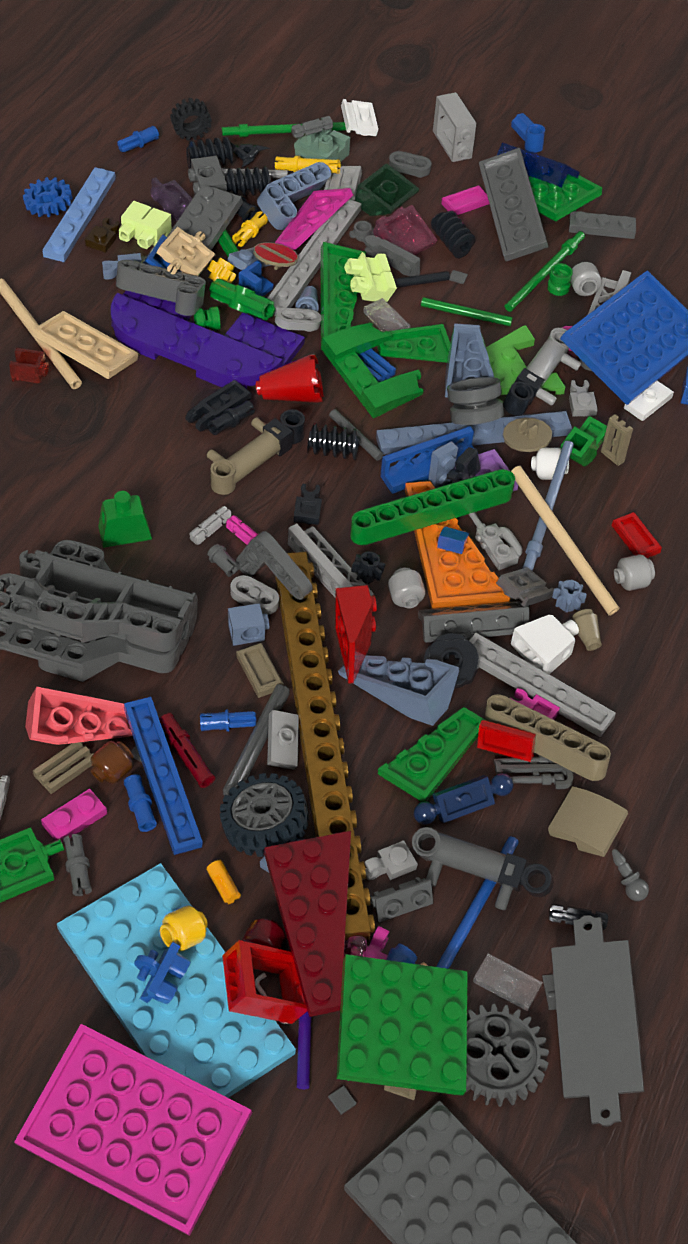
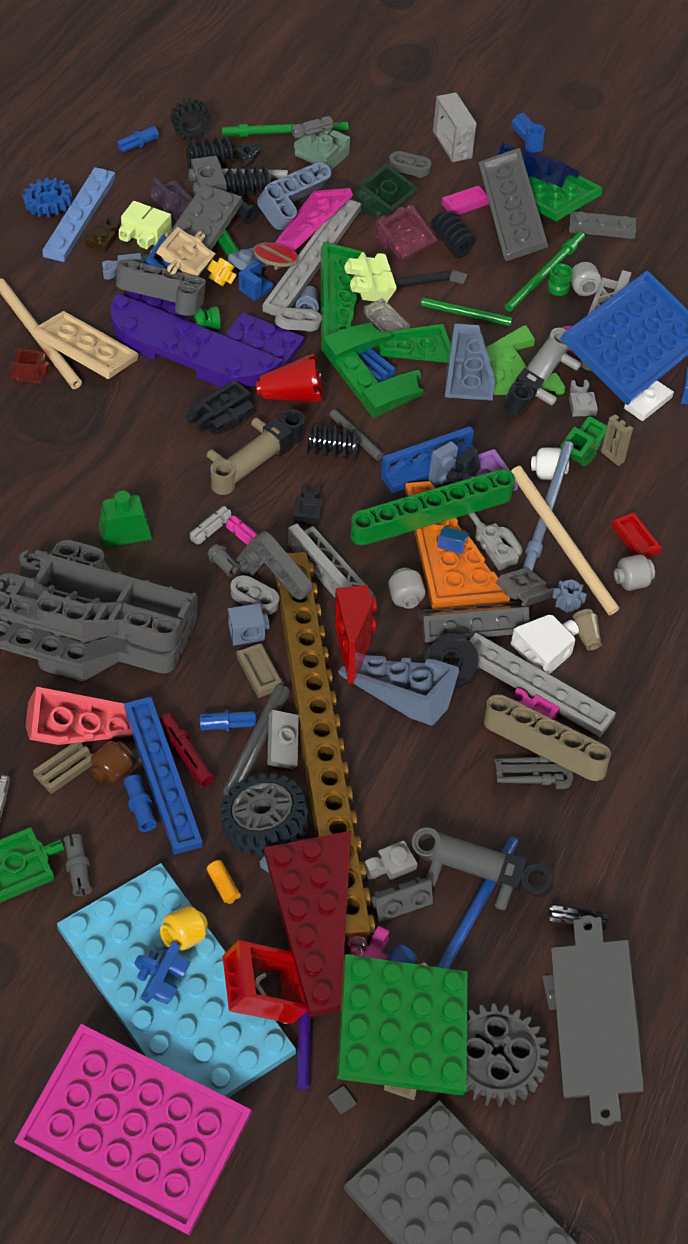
dark pink plate [41,788,107,843] -> none
green piece [209,278,275,320] -> none
yellow pin [232,211,268,247] -> none
dark red head [242,918,285,949] -> none
yellow pin [275,156,341,174] -> none
light grey plate [324,166,362,201] -> none
white plate [341,99,378,136] -> none
dark grey plate [349,221,375,242] -> none
black gear [351,551,385,584] -> none
dark grey hinge [364,235,420,277] -> none
sand blue plate [376,411,572,455] -> none
green wing [378,707,487,802] -> none
dark blue plate [414,773,513,825] -> none
dark grey wheel [447,377,504,425] -> none
clear plate [473,953,543,1011] -> none
red tile [477,720,536,762] -> none
dark tan piece [503,418,552,452] -> none
dark tan slope [548,786,628,857] -> none
dark grey bar [612,849,649,901] -> none

